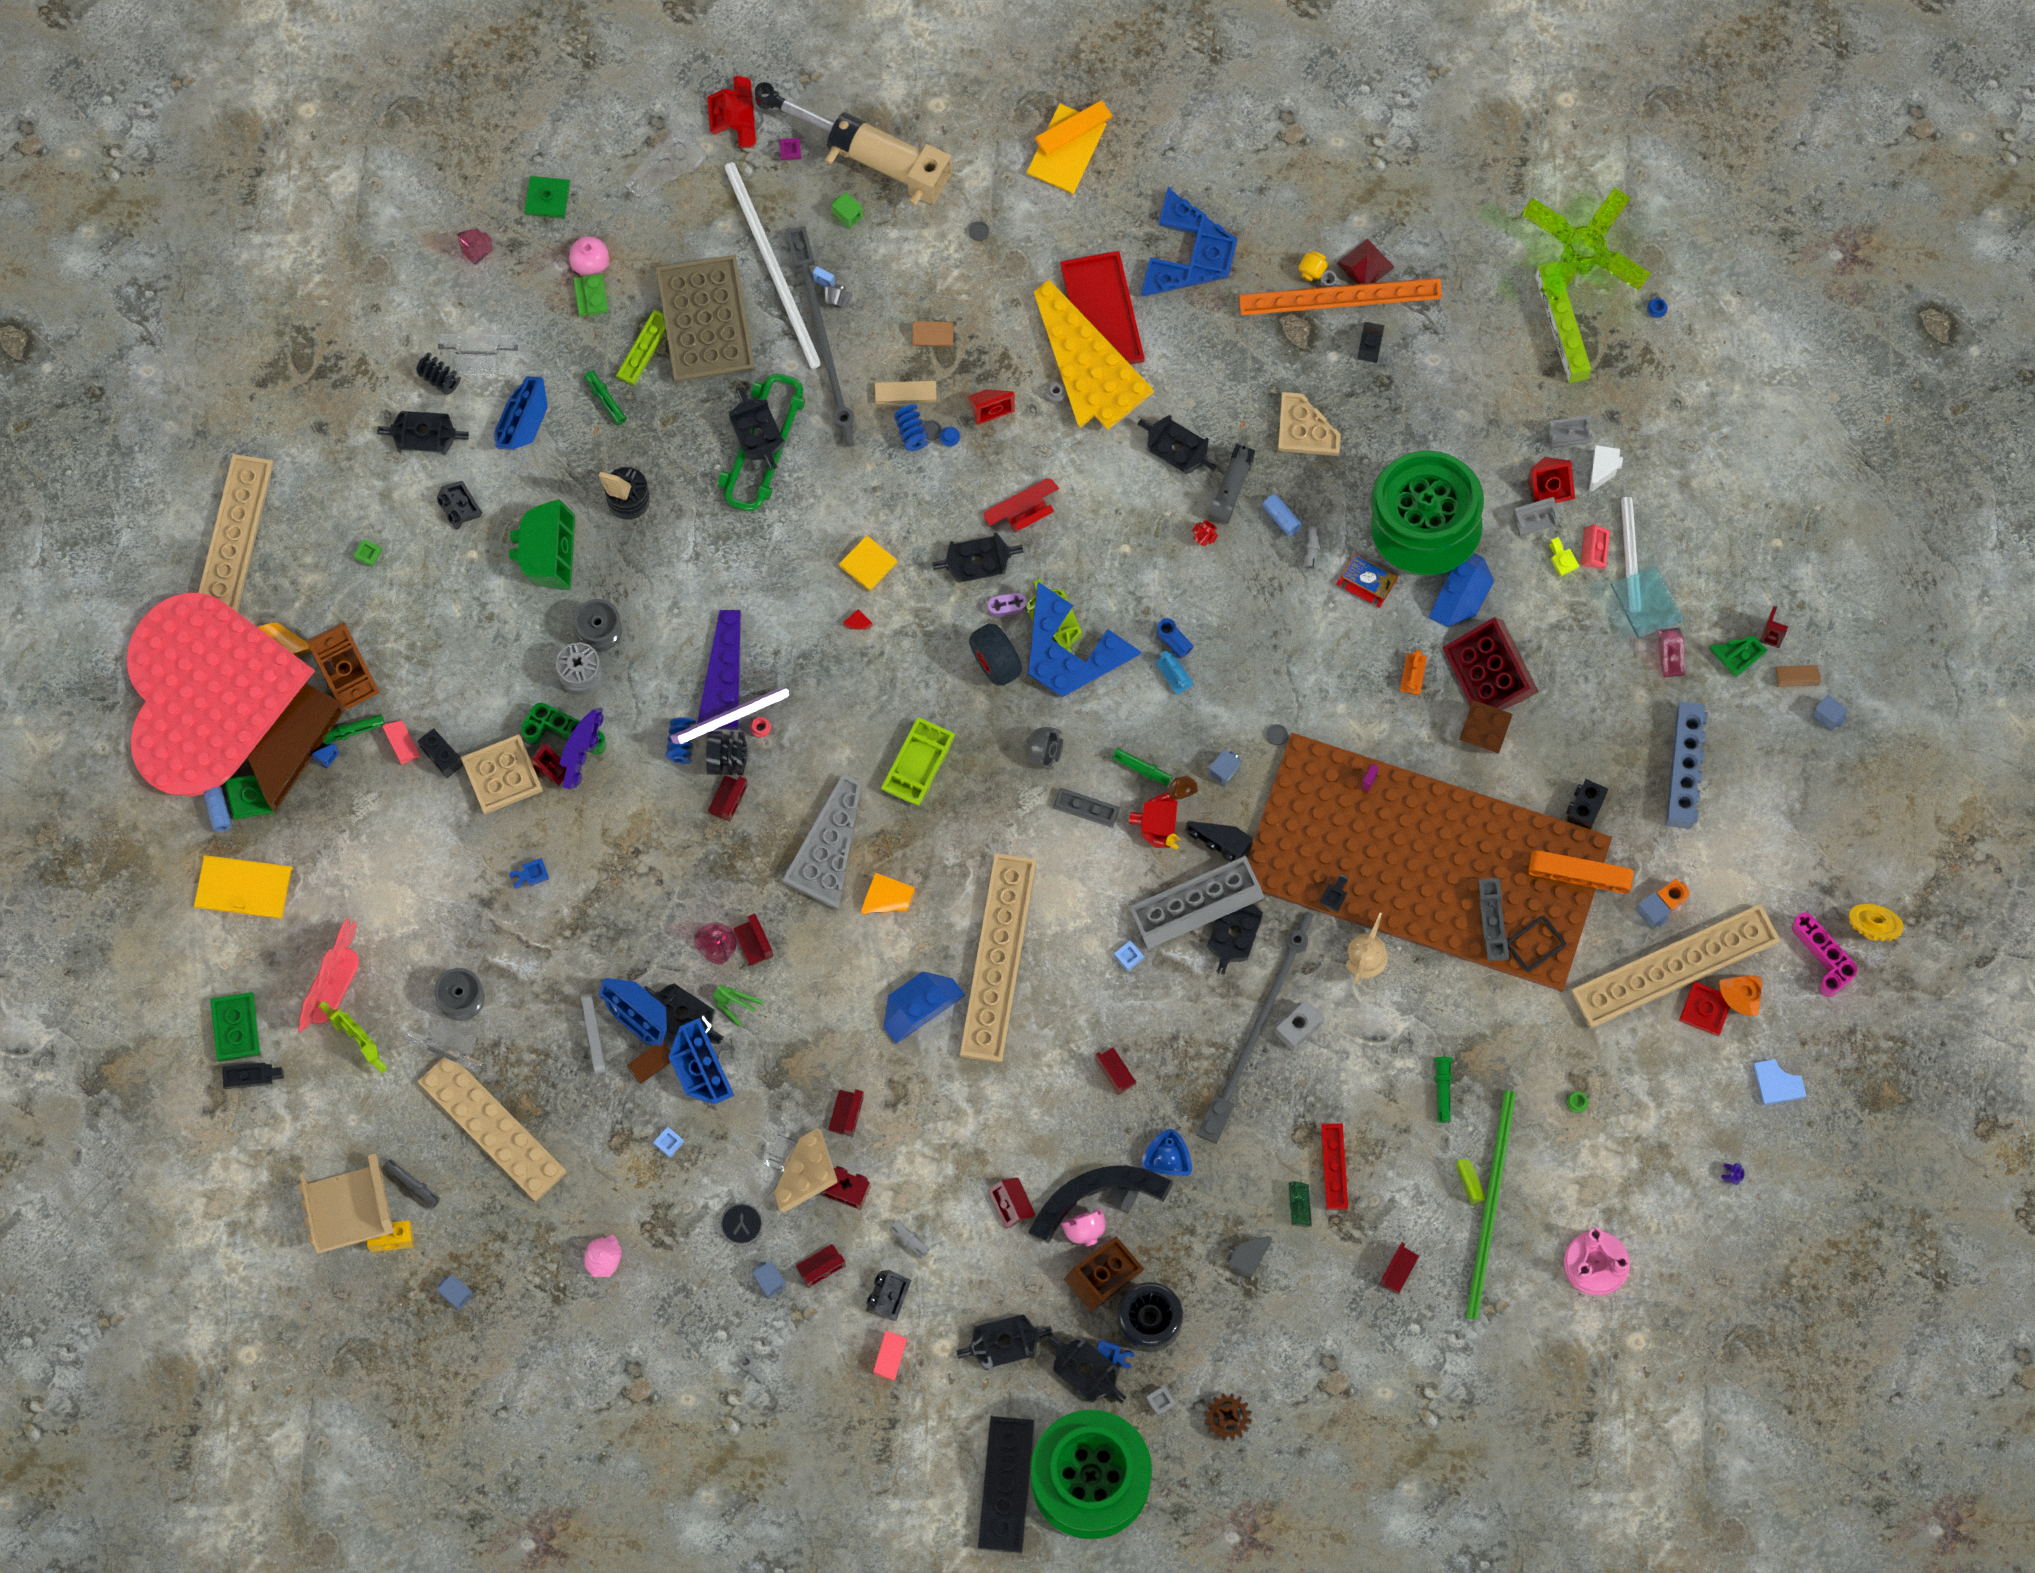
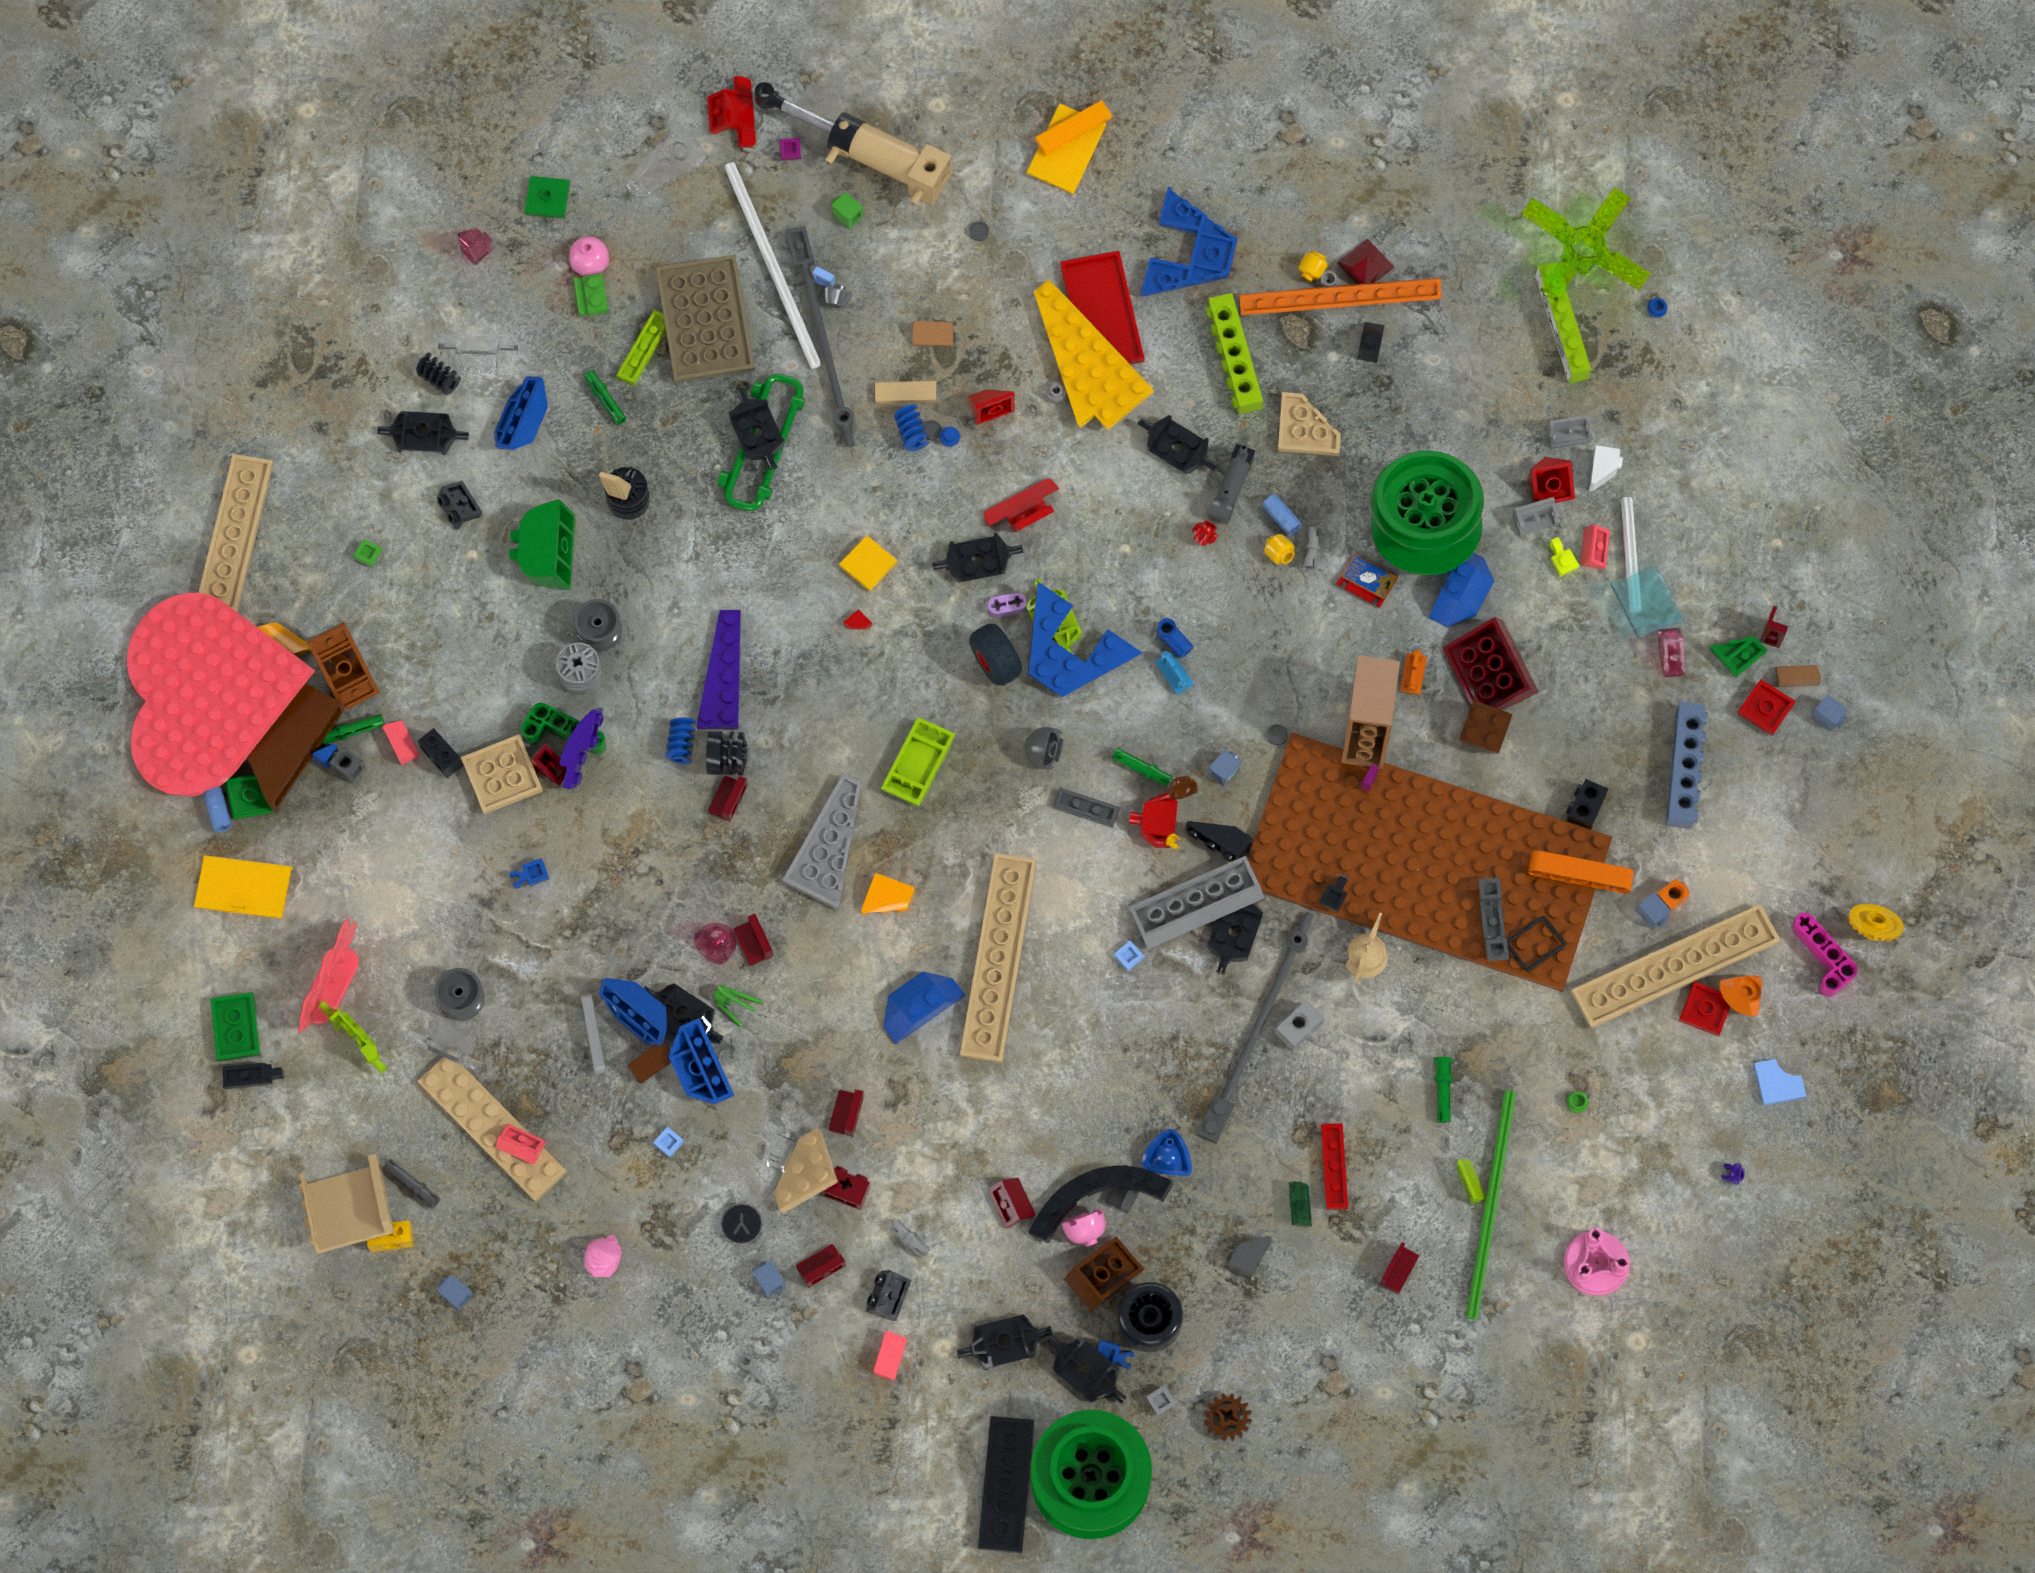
tile [670,688,789,744] -> none
coral plate [750,717,771,738] -> none
dark red panel [1095,1047,1136,1095] -> none
none -> dark grey brick [330,747,365,783]
none -> coral slope [496,1124,546,1165]
none -> lime brick [1205,293,1263,415]
none -> yellow head [1264,534,1295,565]
none -> medium nougat brick [1341,655,1400,769]
none -> red plate [1737,679,1796,736]

